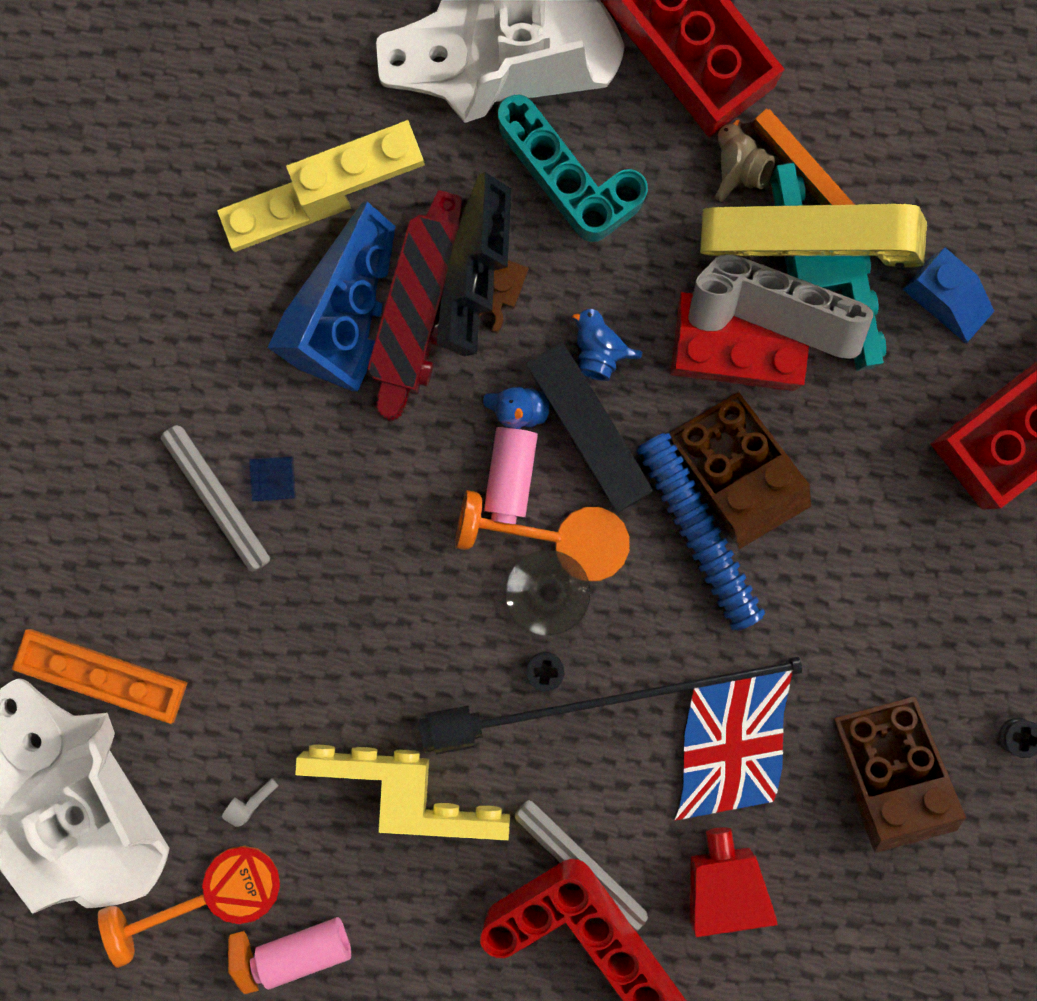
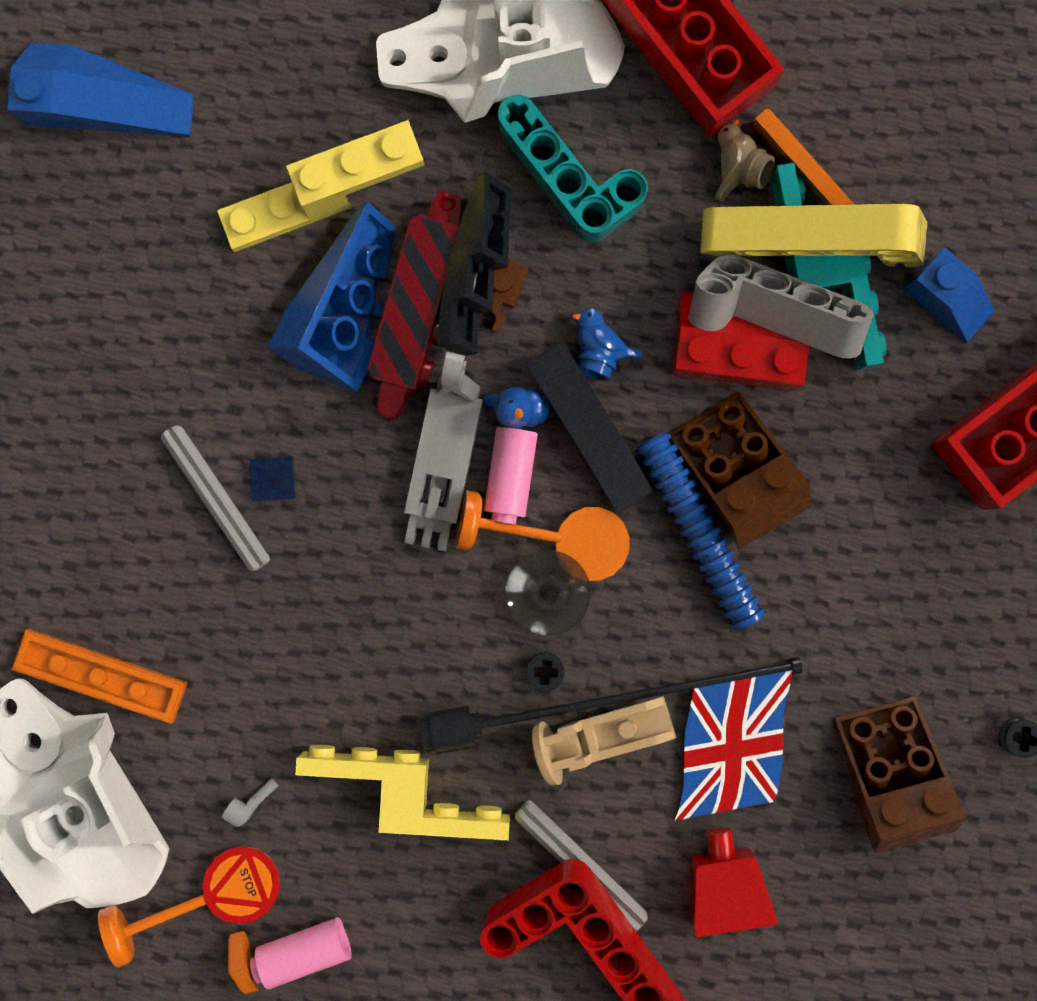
none -> blue wedge [7,42,194,137]
none -> light grey hinge [404,352,483,552]
none -> tan piece [532,696,677,785]

